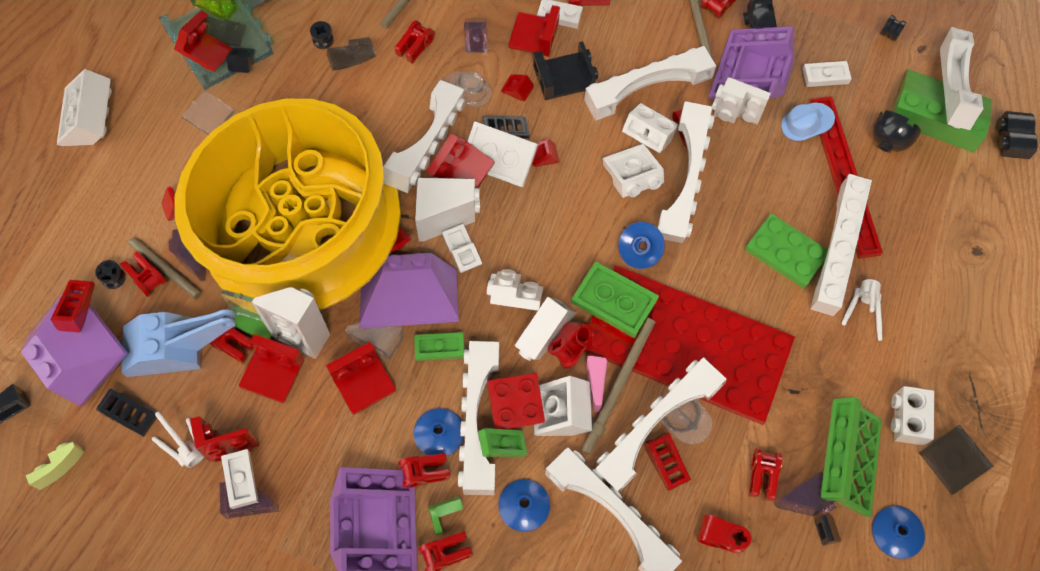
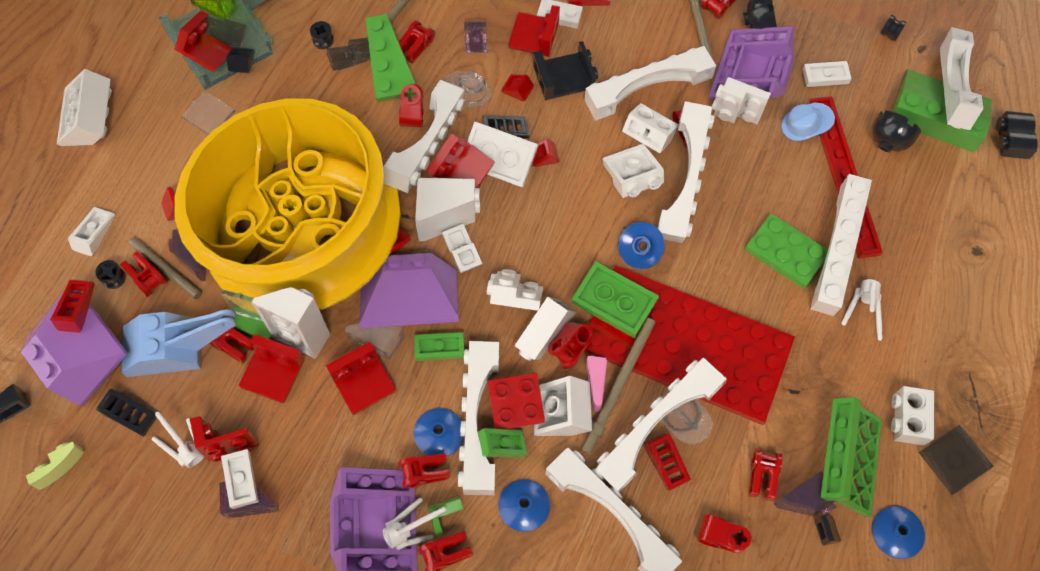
none -> white slope [68,207,116,256]
none -> bright green wing [366,14,417,102]
none -> white plant [382,498,447,550]
none -> red piece [399,84,424,128]

